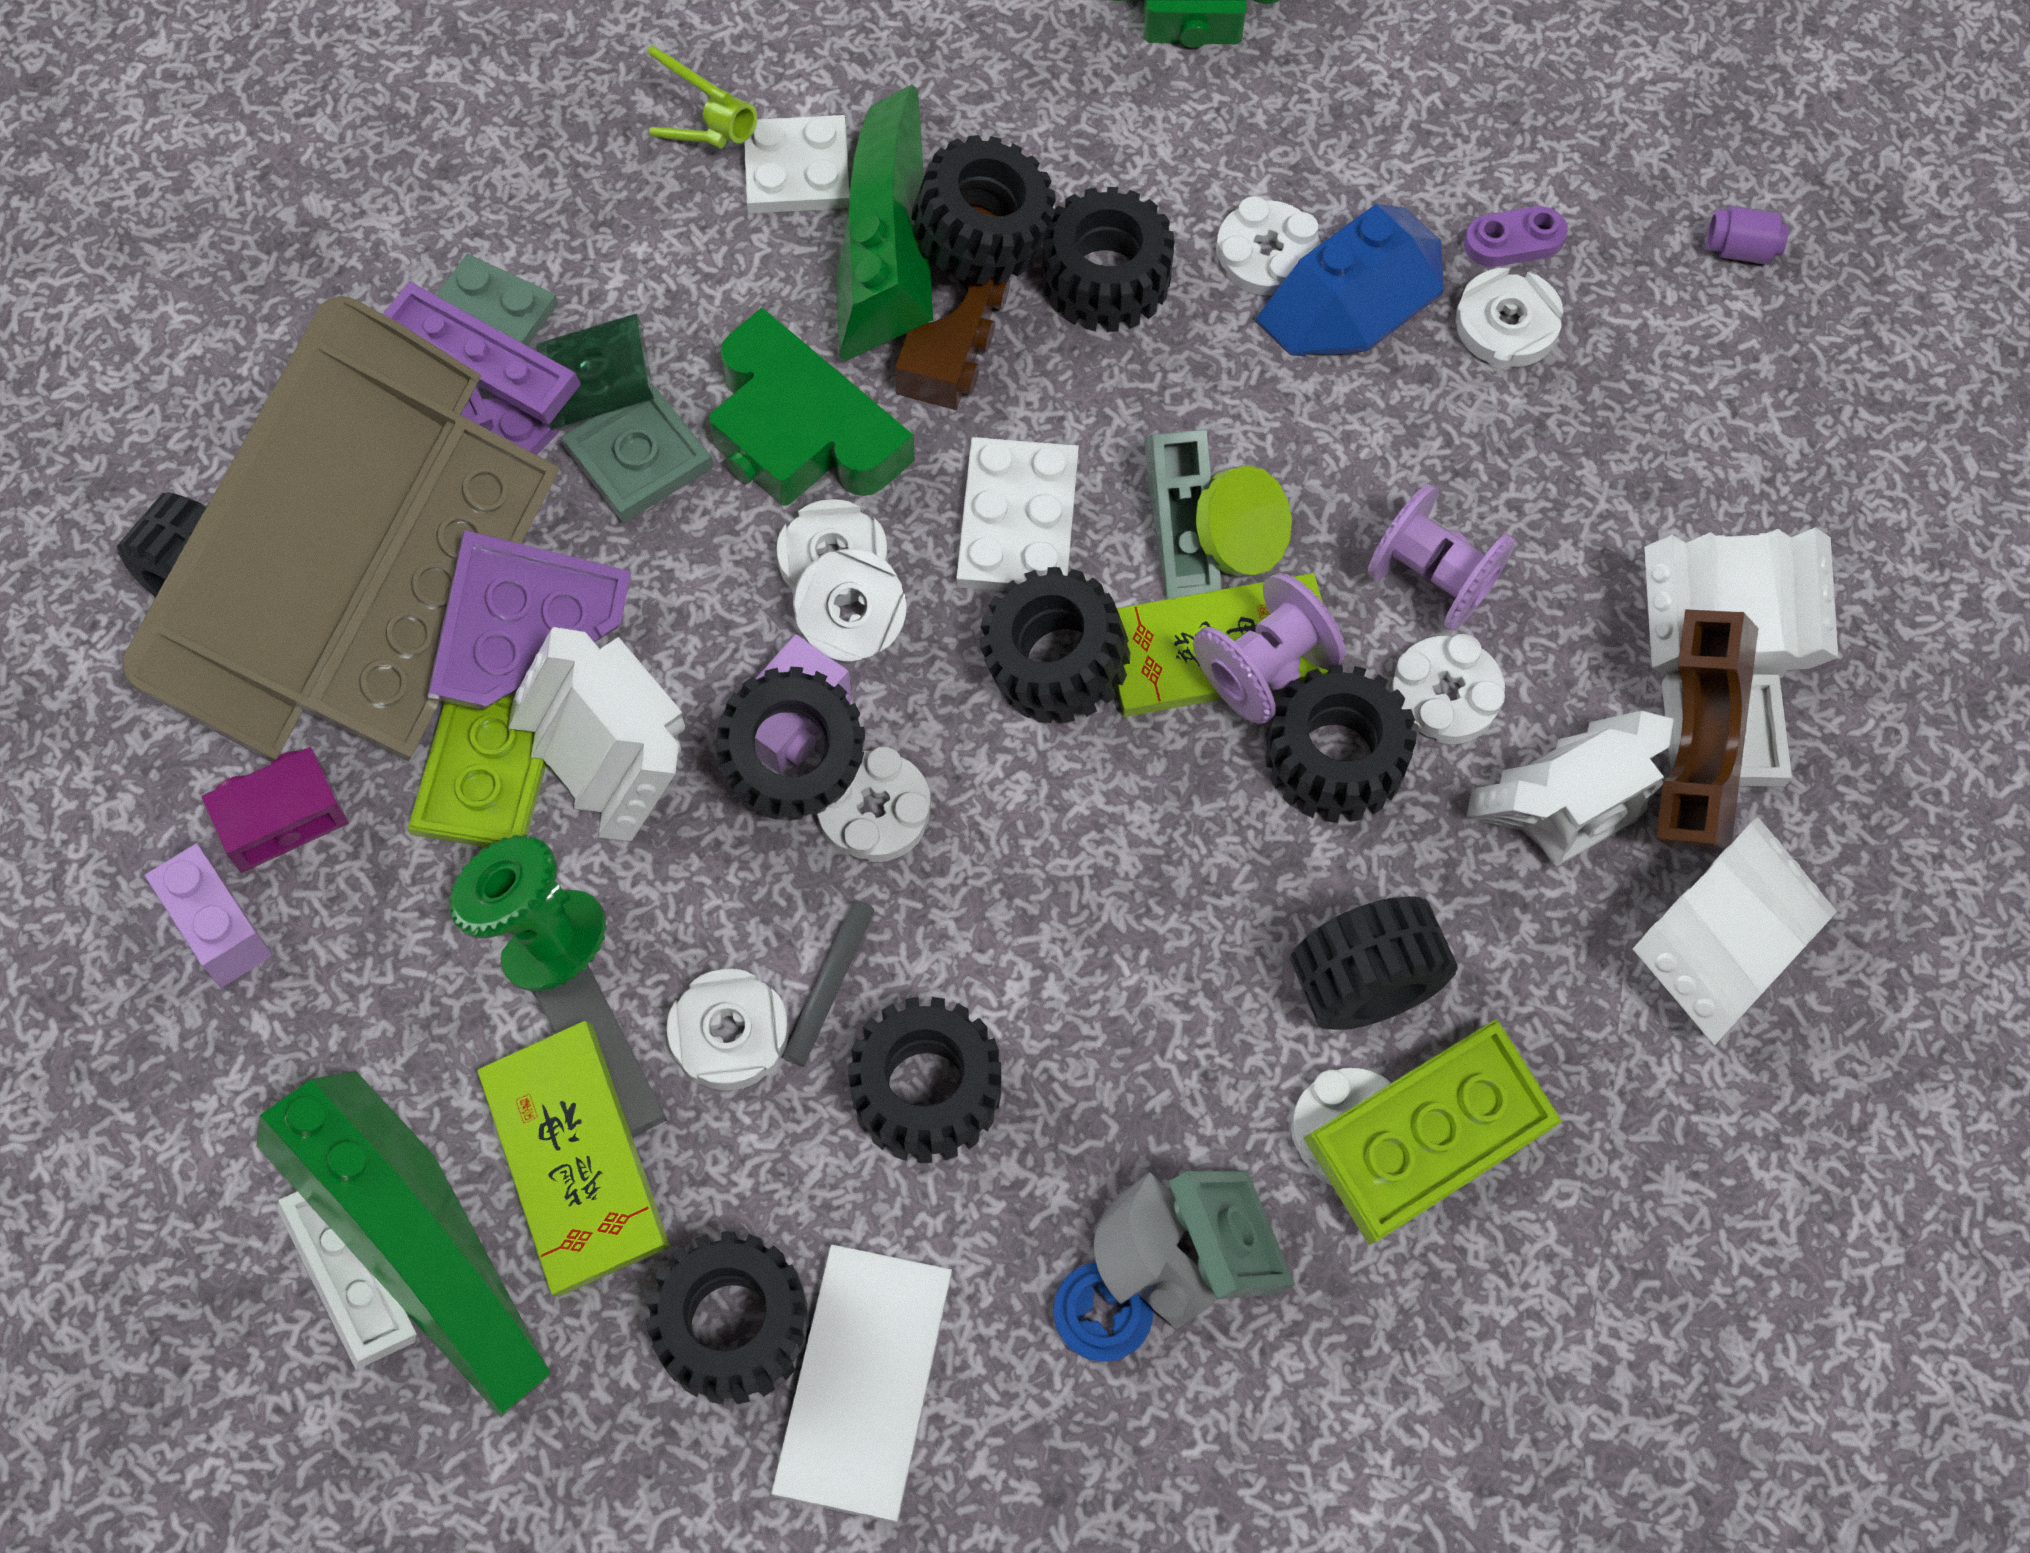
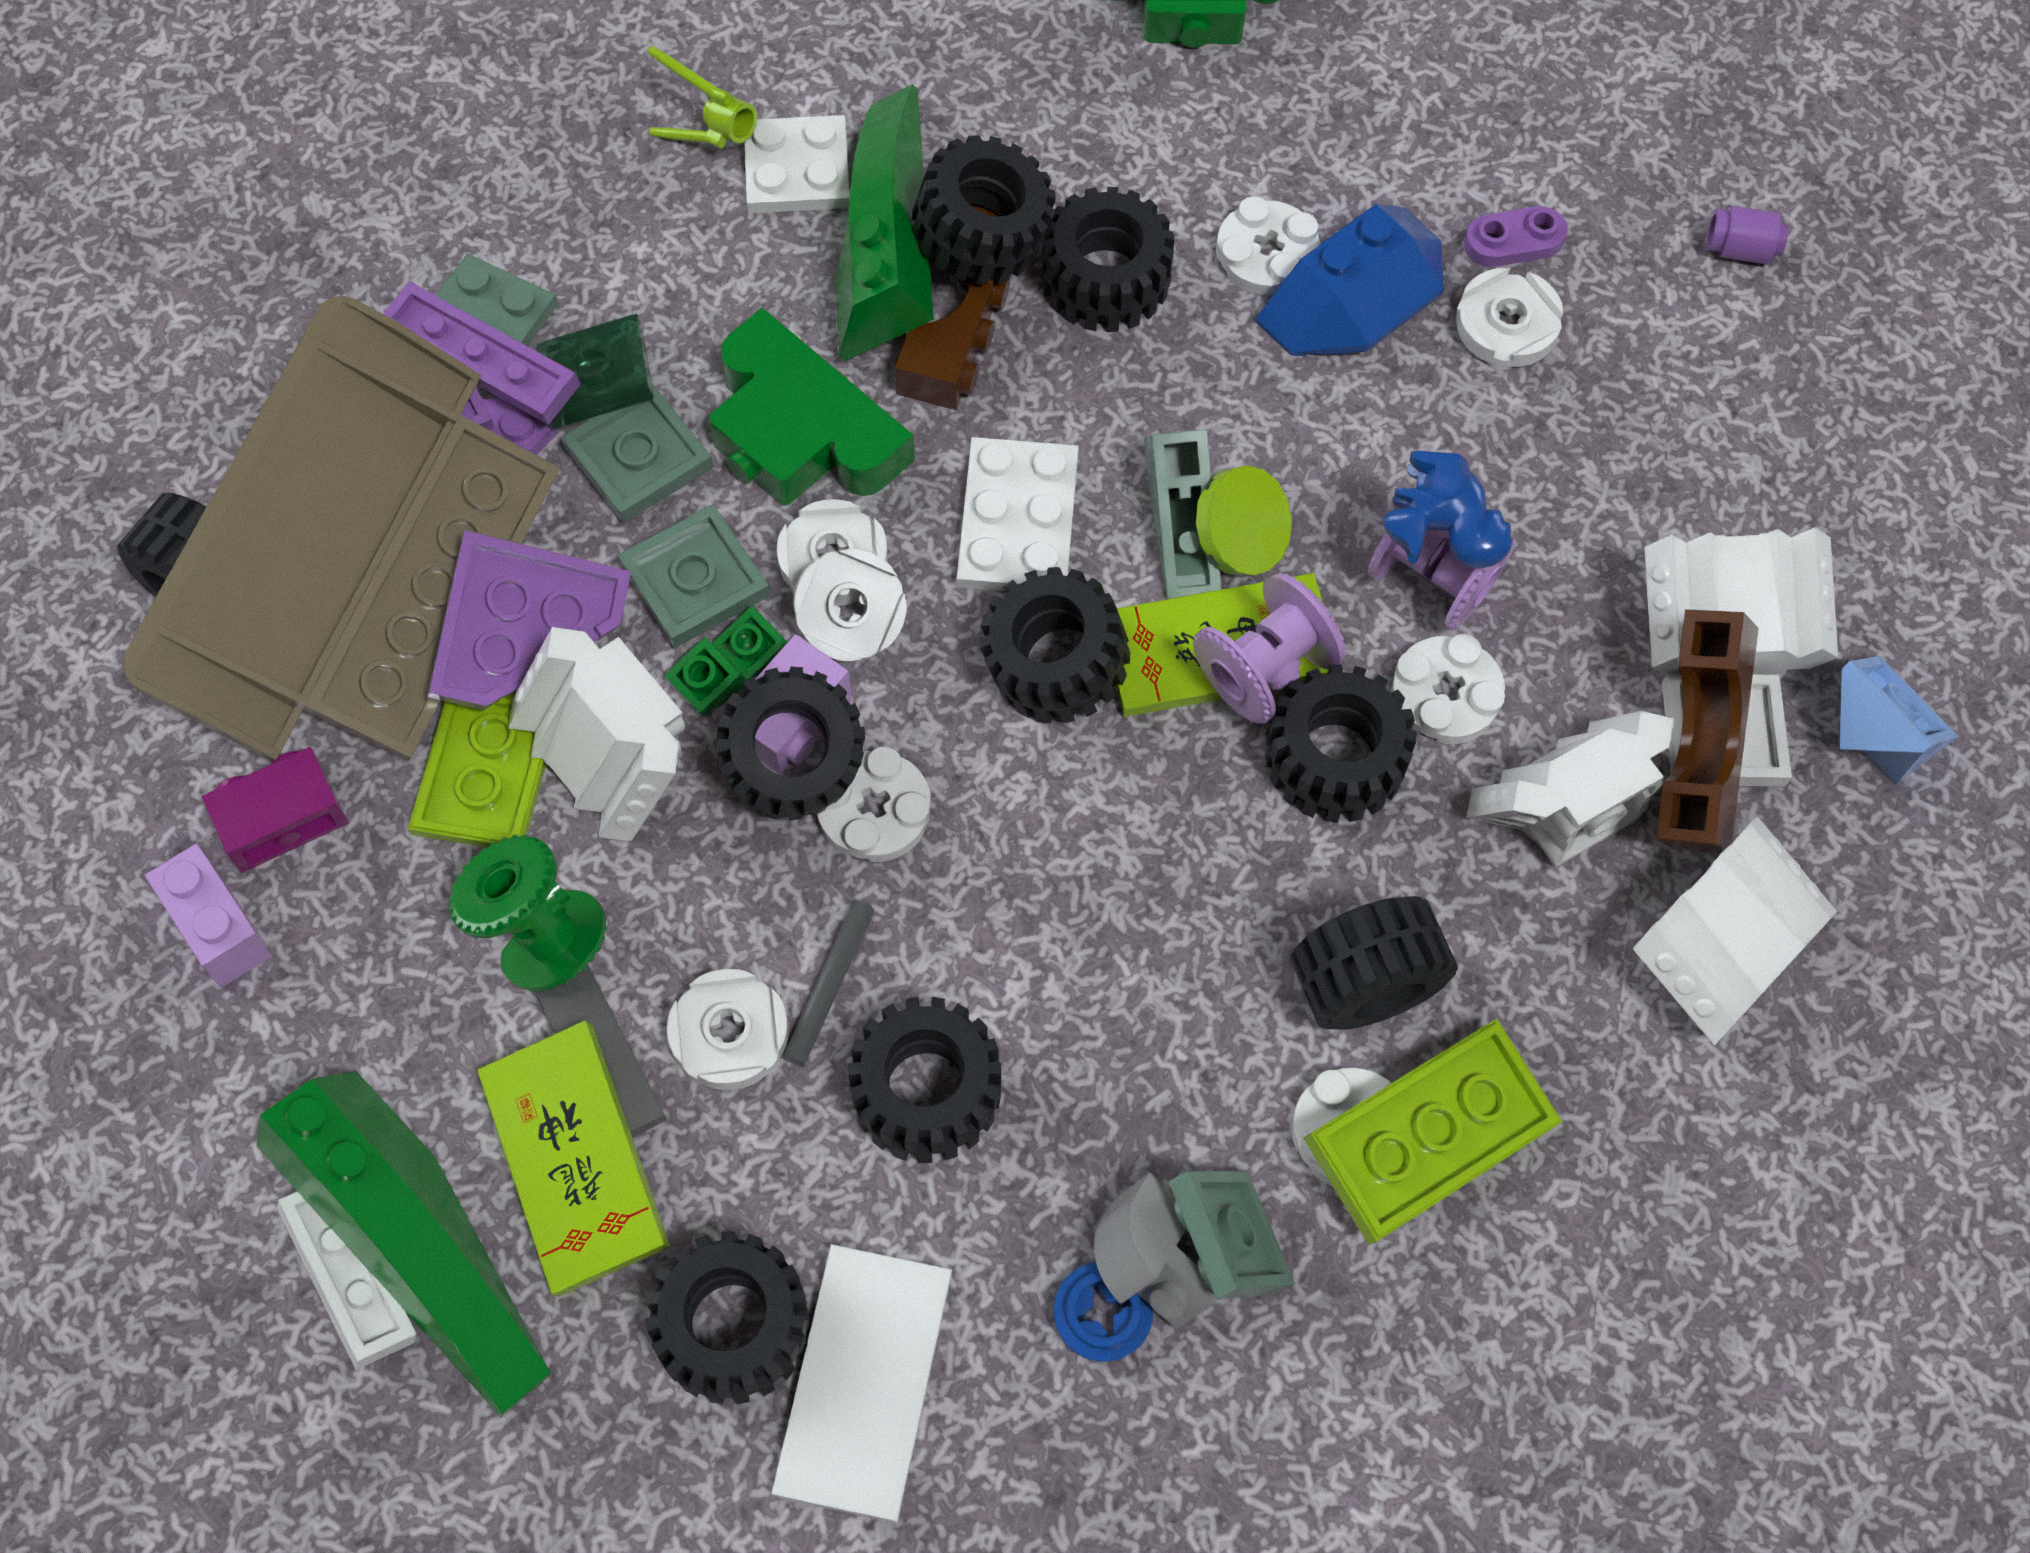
none -> sand green plate [617,504,770,649]
none -> green slope [664,605,788,716]
none -> blue animal [1383,451,1513,568]
none -> light blue slope [1840,656,1959,785]

